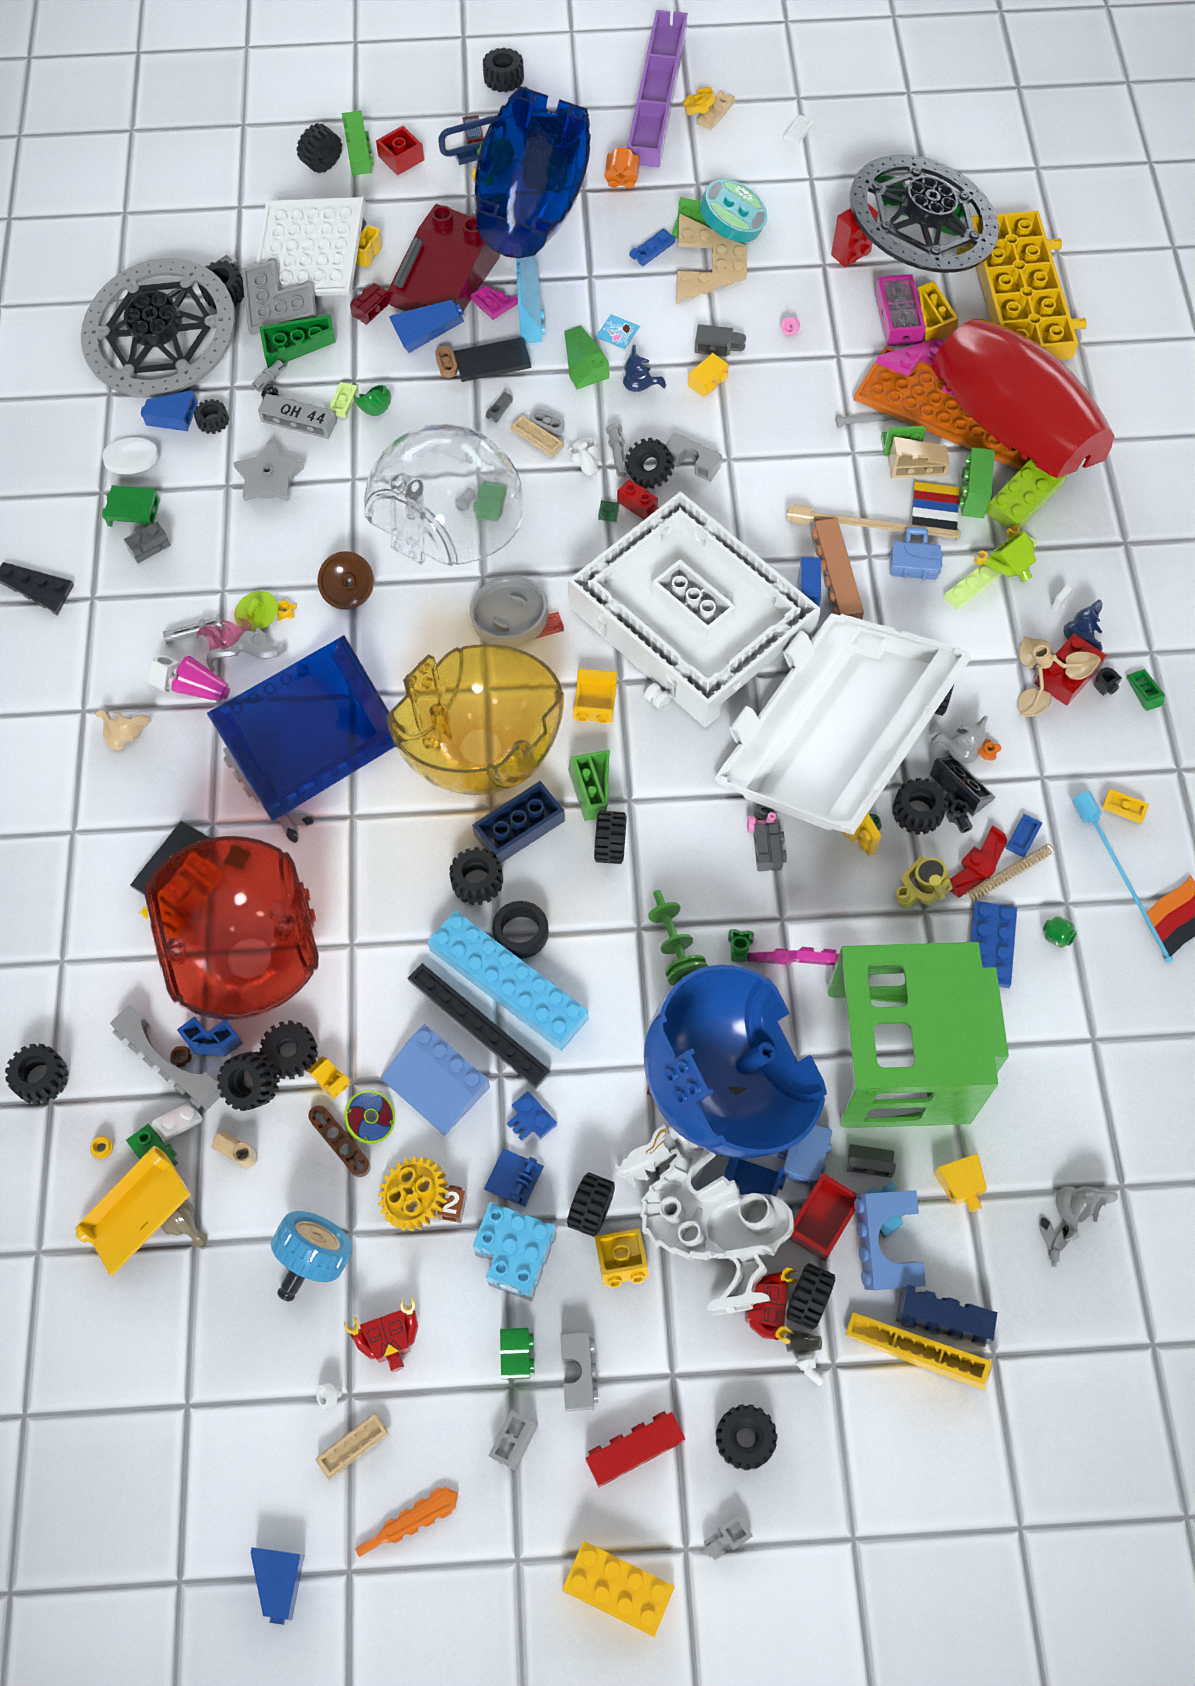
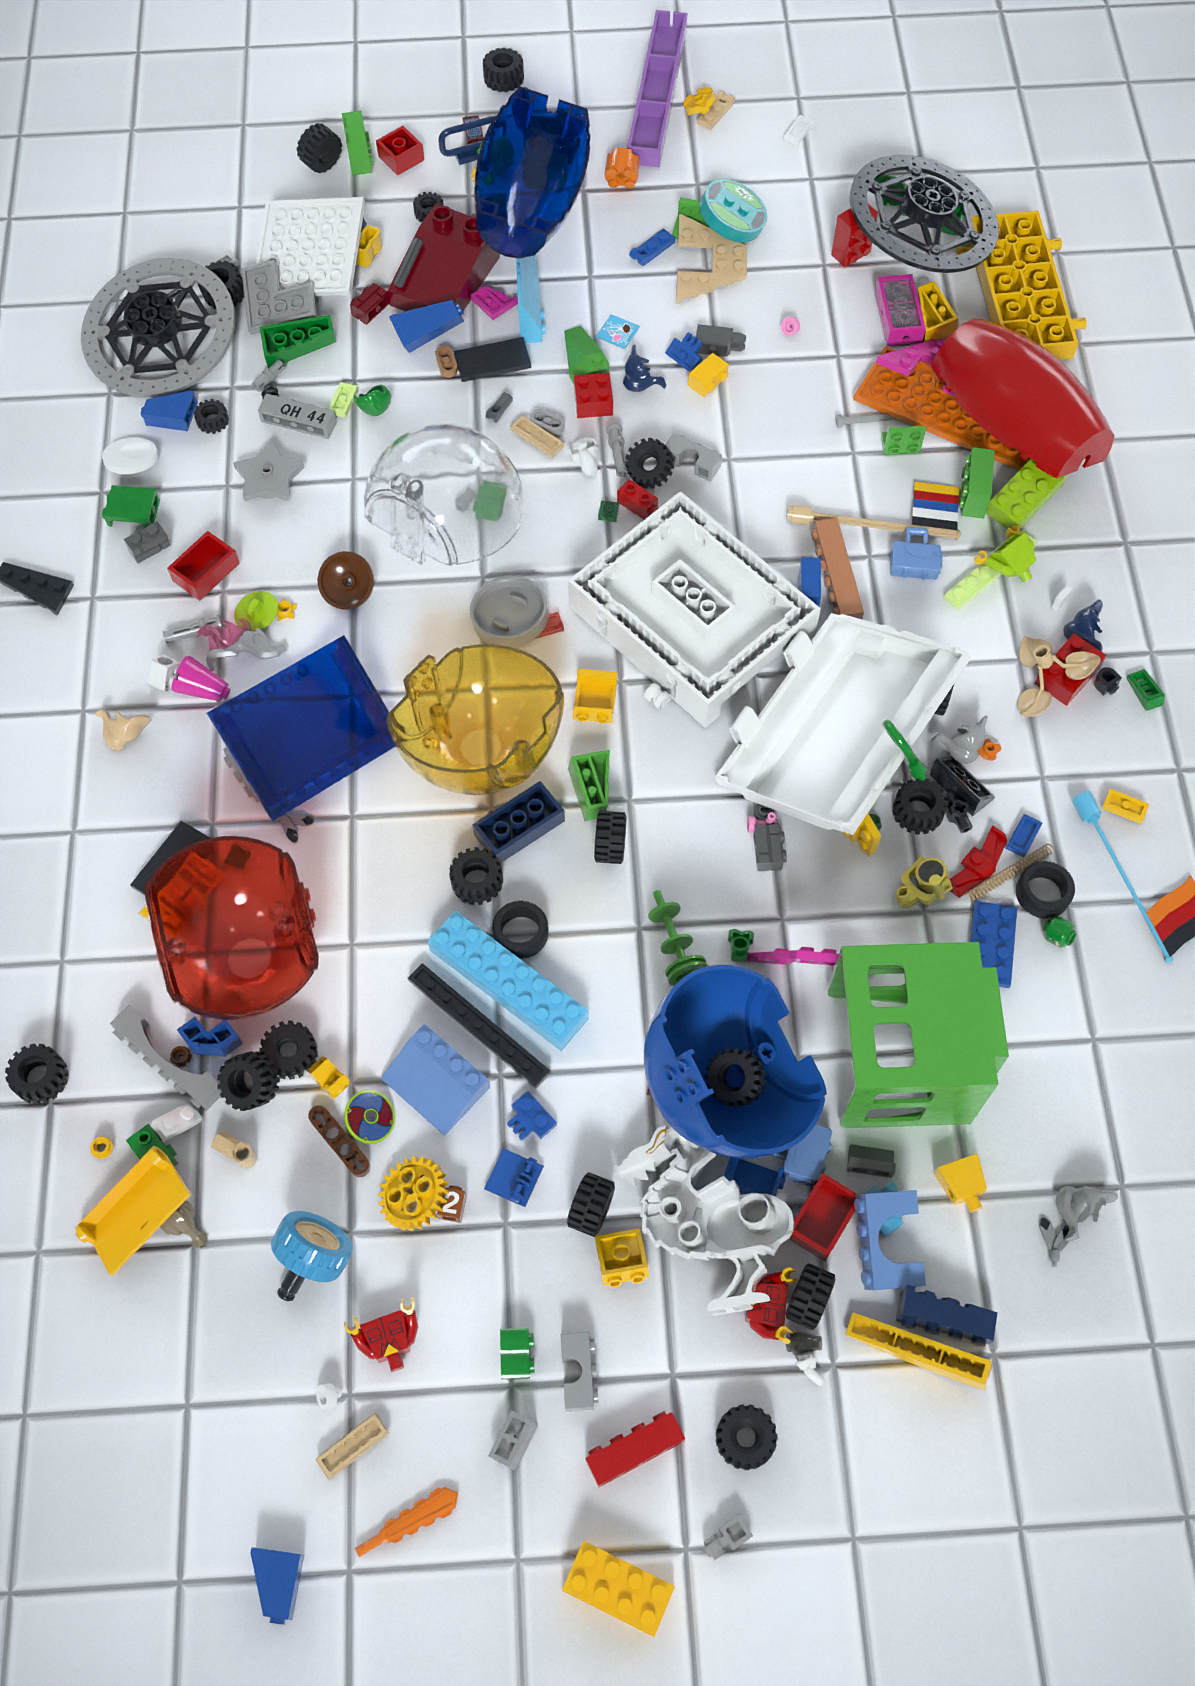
medium azure piece [473,1202,557,1301] -> none
tan wedge [888,437,950,478] -> none
none -> red piece [167,531,240,601]
none -> black tyre [413,192,444,222]
none -> red brick [574,373,613,418]
none -> blue hinge [665,332,703,372]
none -> black tyre [705,1049,767,1106]
none -> green plant [882,720,927,781]
none -> black tyre [1016,861,1075,919]

